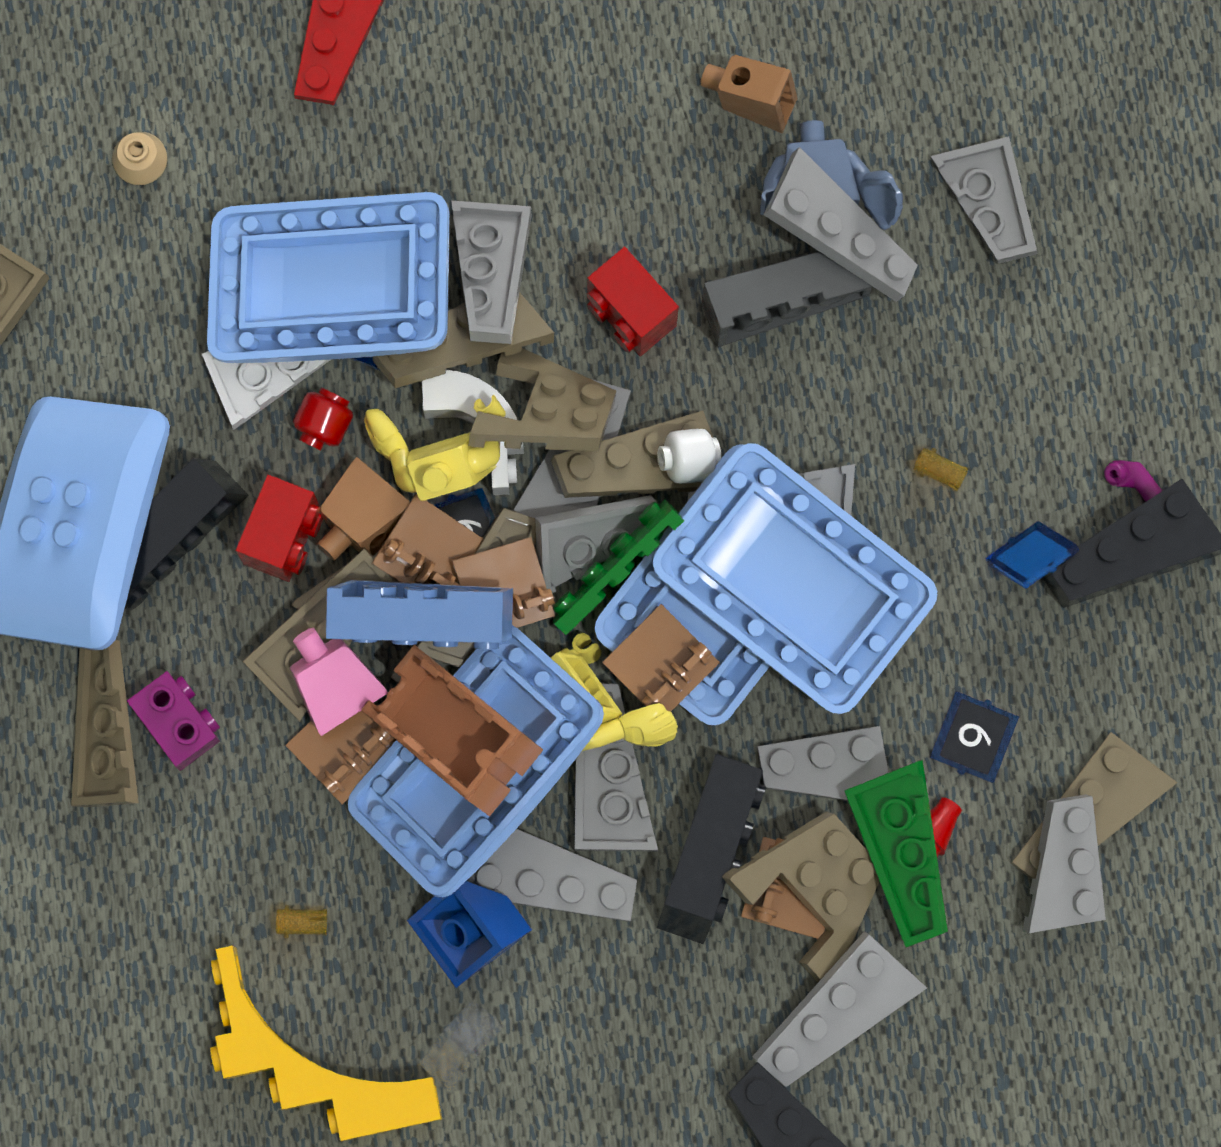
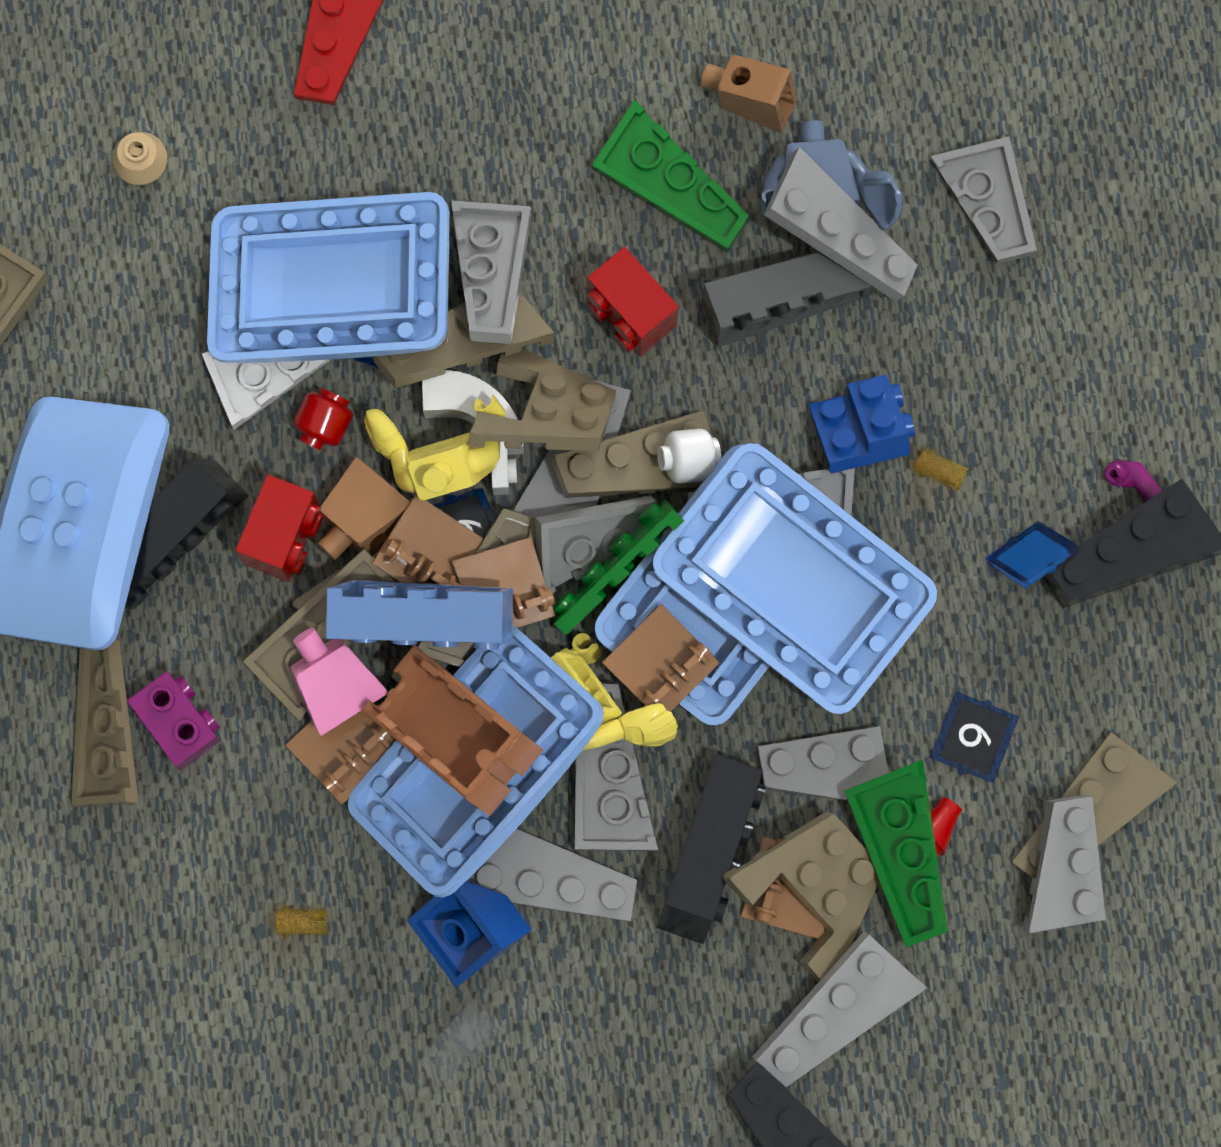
yellow arch [210,946,442,1141] -> none
none -> green wing [592,100,749,252]
none -> blue plate [809,374,915,474]

